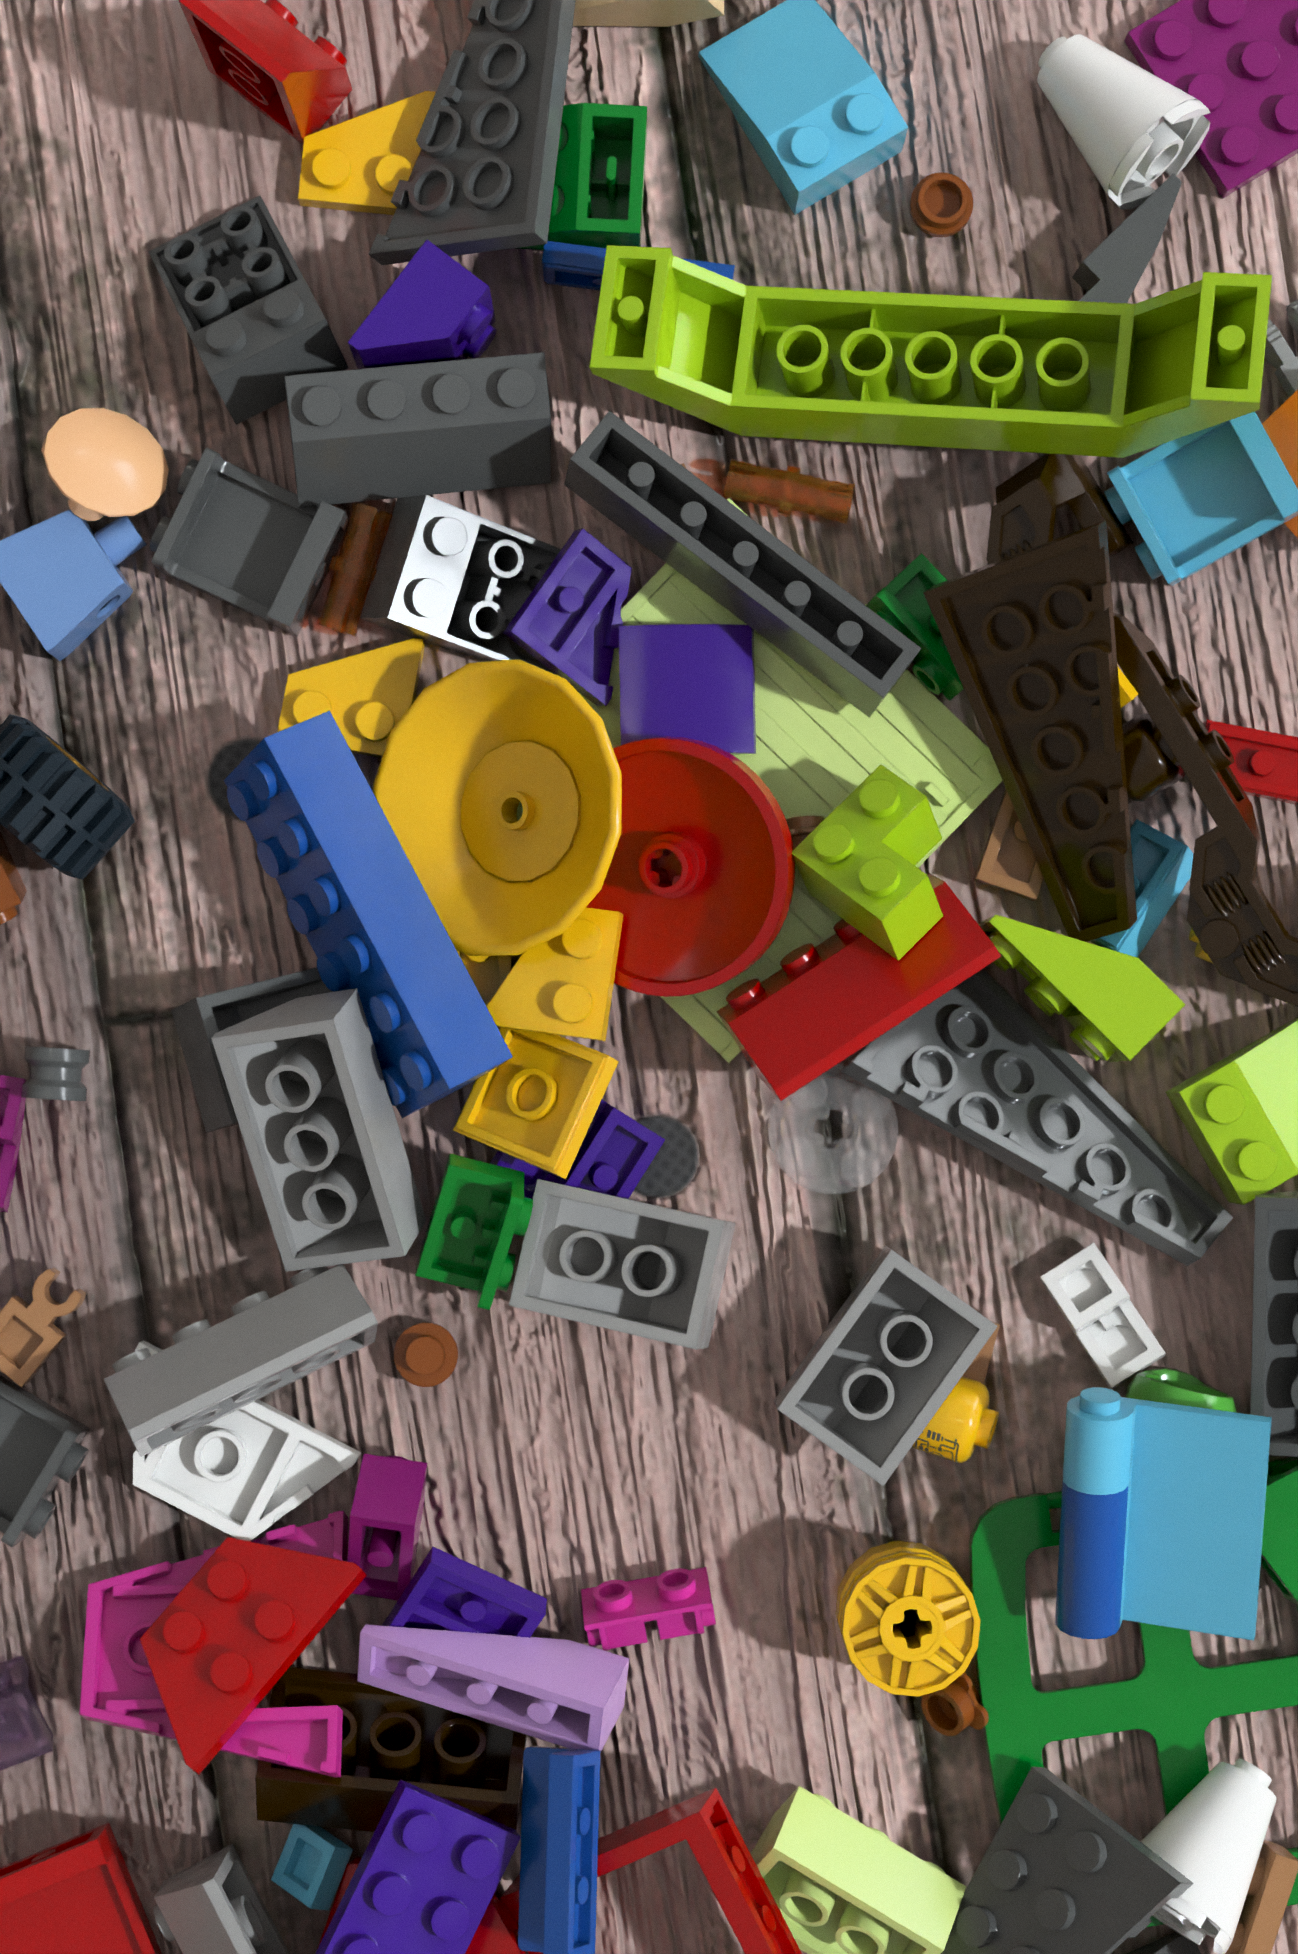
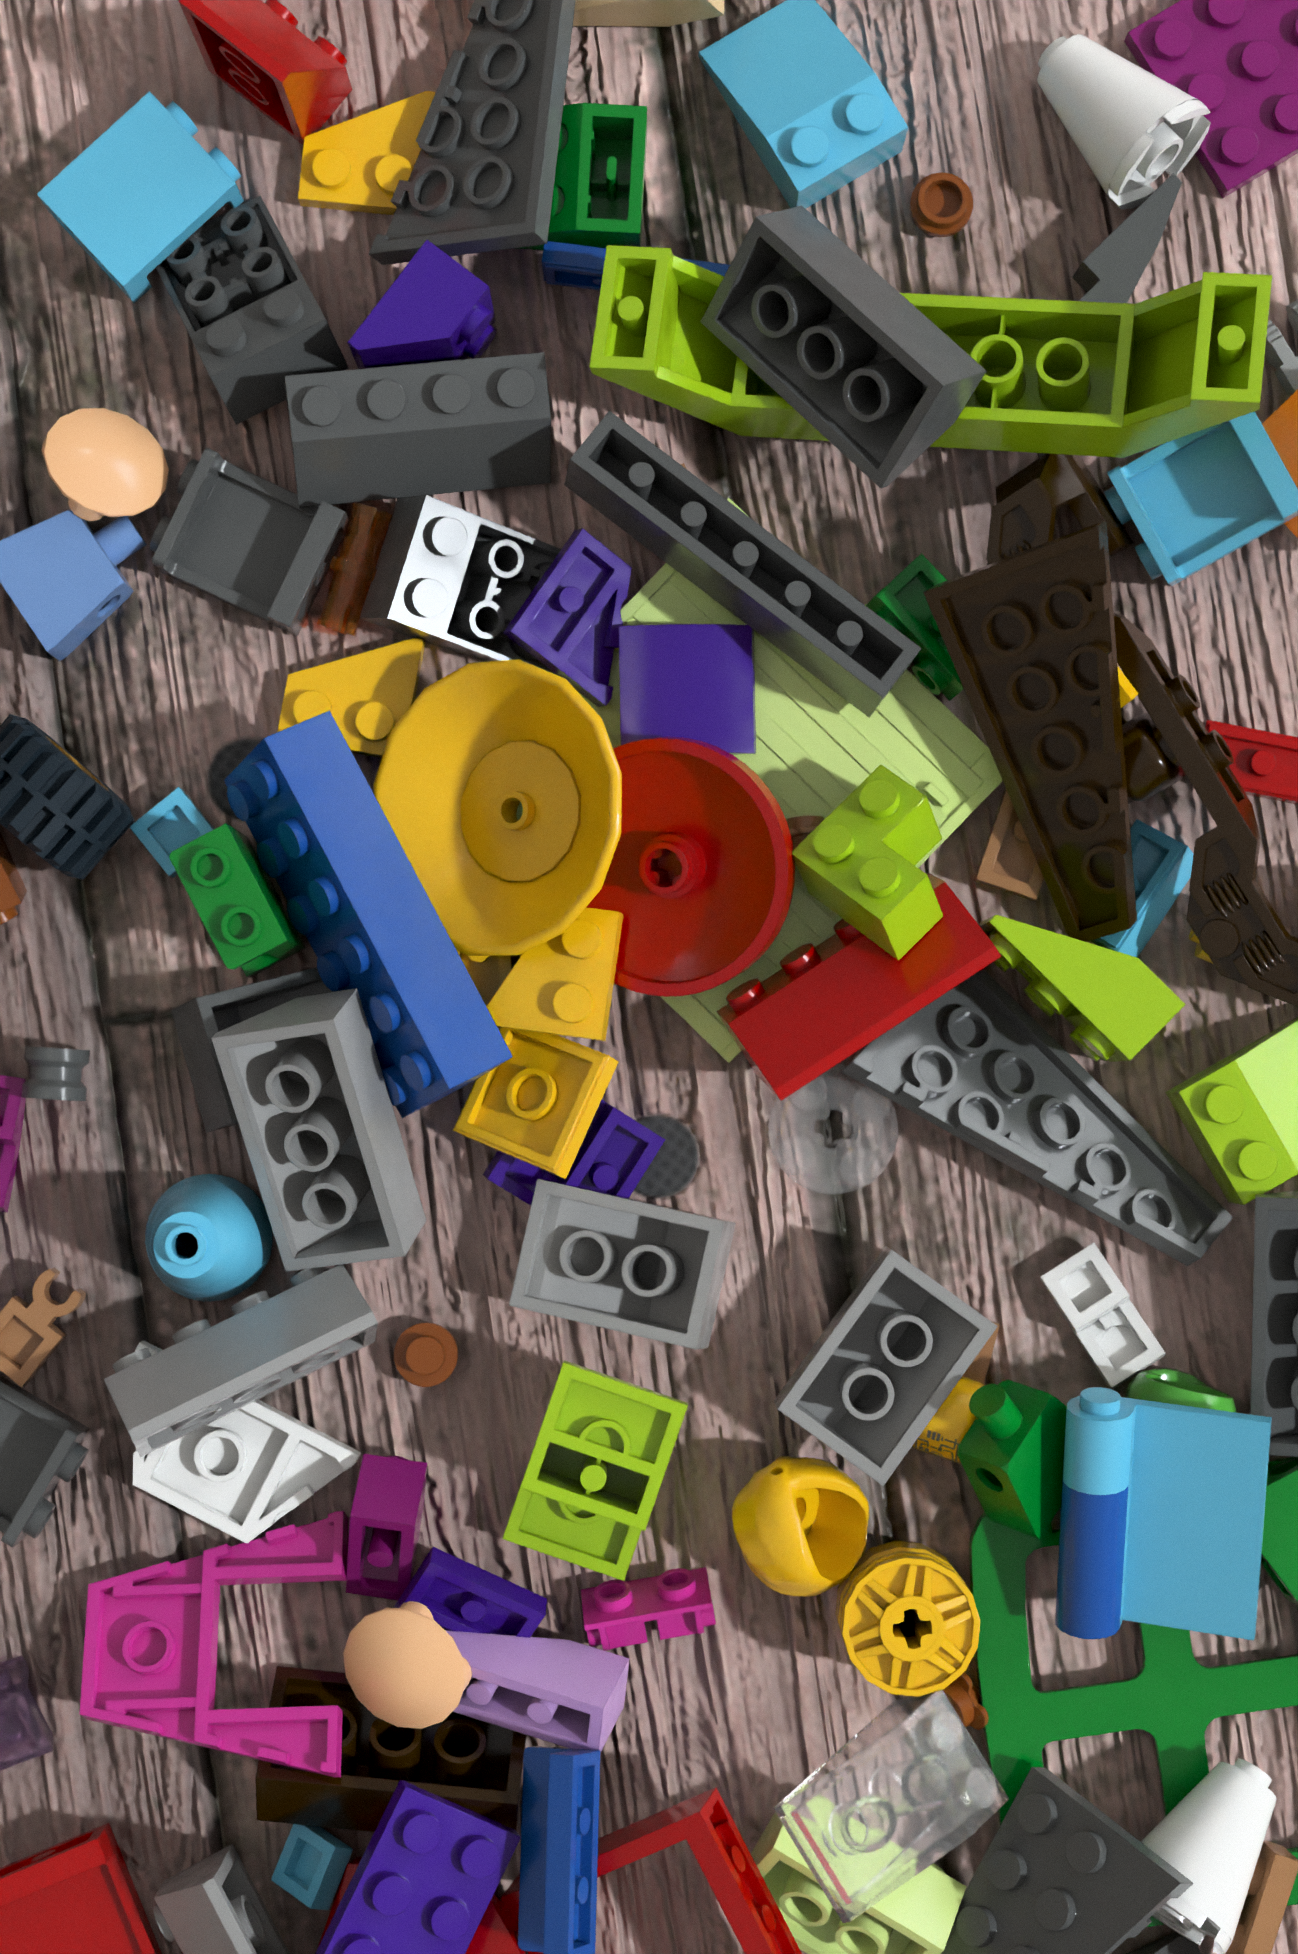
red wing [140,1537,367,1774] -> none
green bracket [415,1154,533,1310] -> none
clear orange pin [723,459,855,524] -> none
none -> medium azure panel [37,91,244,303]
none -> medium azure plate [130,787,214,878]
none -> medium azure cone [145,1174,272,1302]
none -> green panel [169,823,306,978]
none -> light nougat dish [343,1601,472,1729]
none -> lime bracket [502,1360,688,1581]
none -> dark grey slope [700,205,986,488]
none -> yellow piece [732,1456,869,1597]
none -> clear slope [773,1690,1009,1923]
none -> green torso [957,1379,1066,1540]

